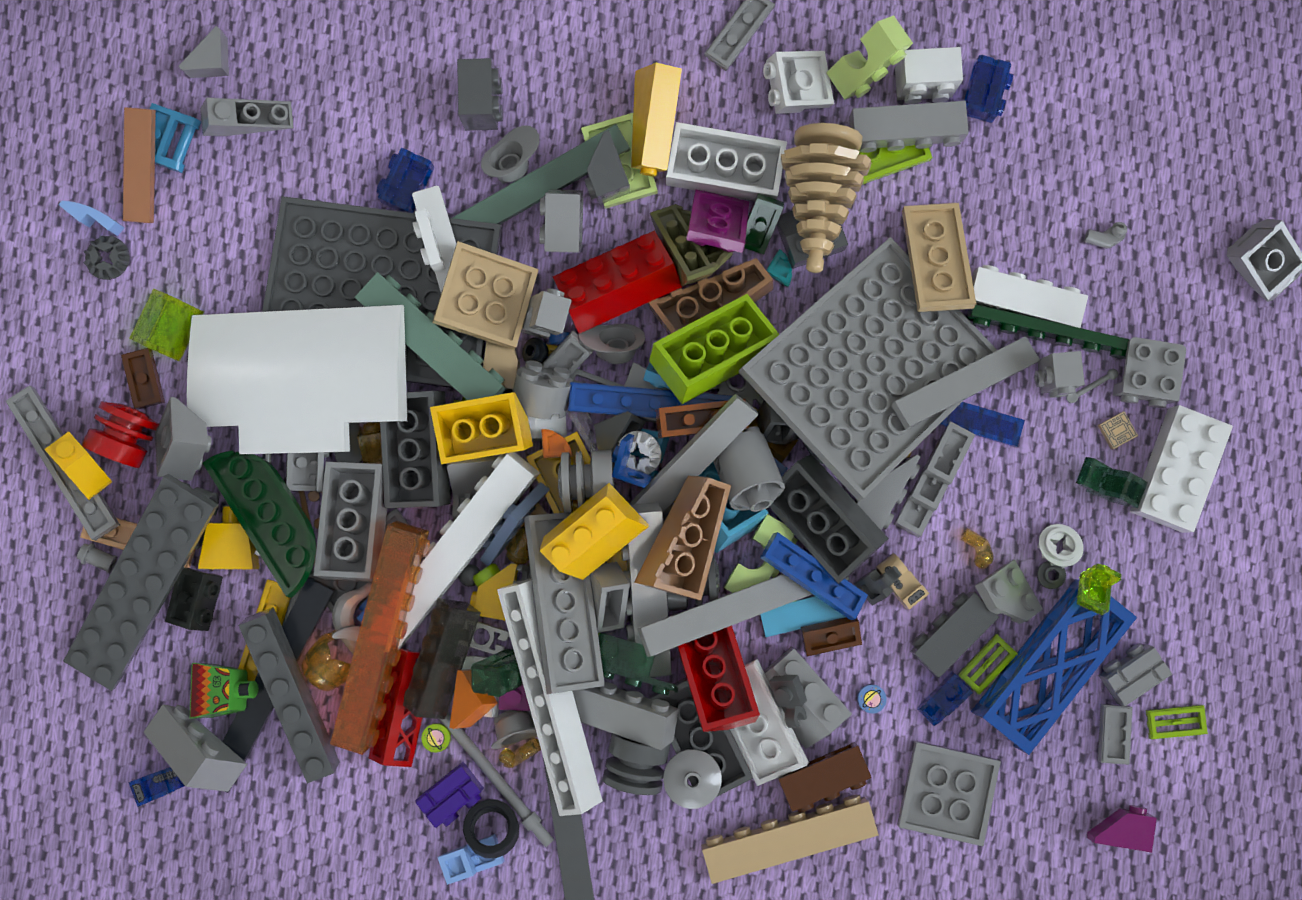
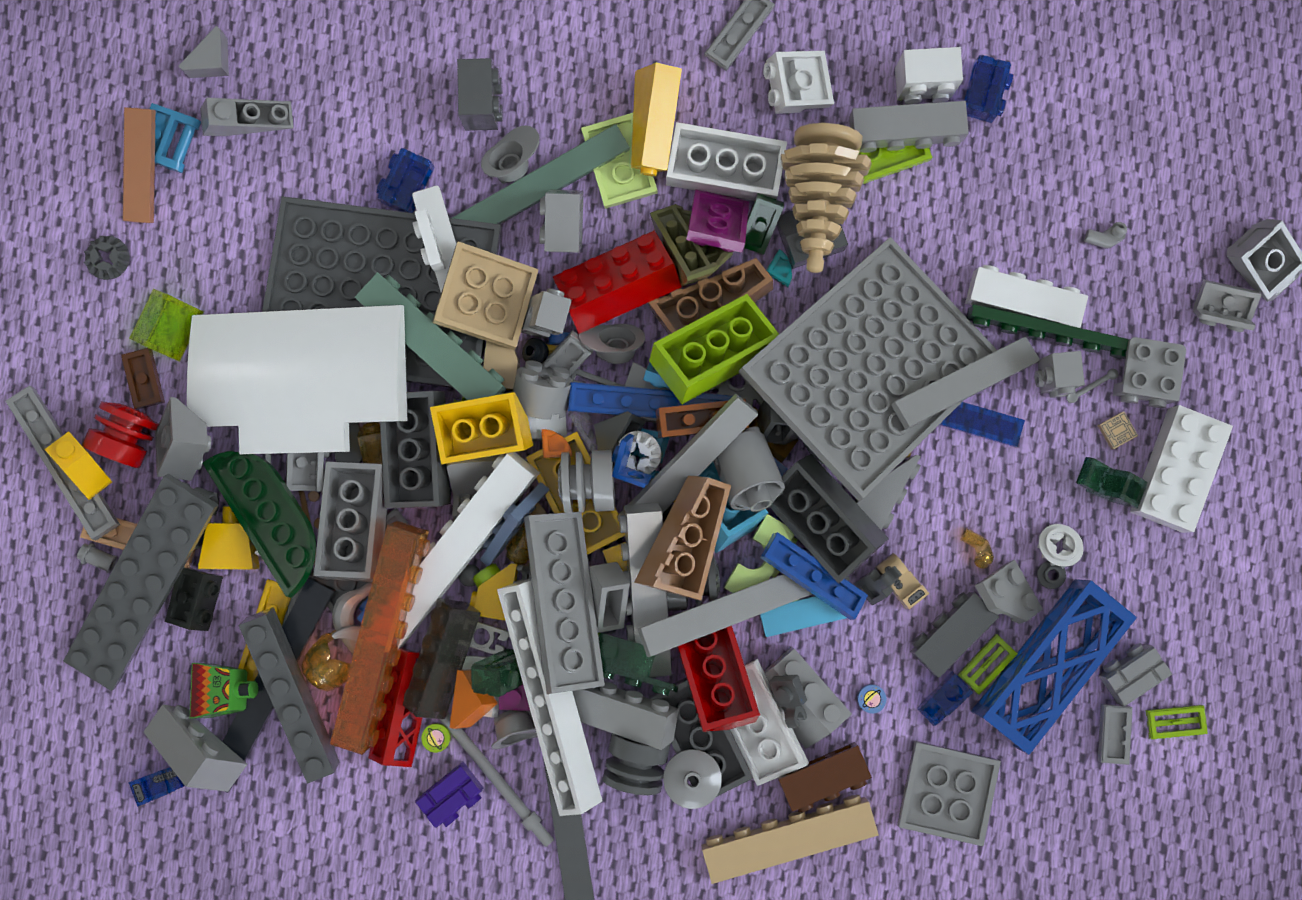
light blue slope [59,201,125,236] -> none
light blue slope [437,834,505,885] -> none
black tyre [463,799,519,858] -> none
clear yellow arm [499,738,541,768] -> none
yellow slope [540,483,649,580] -> none
dark grey slope [584,130,630,205] -> none
reddish brown plate [801,617,862,657] -> none
yellowish green arch [826,15,913,100] -> none
light grey slope [894,421,975,538] -> none
tan plate [902,203,976,312] -> none
clear neon green bracket [1077,564,1122,615] -> none
magenta slope [1087,805,1157,853] -> none
none -> light grey bracket [1193,279,1262,332]

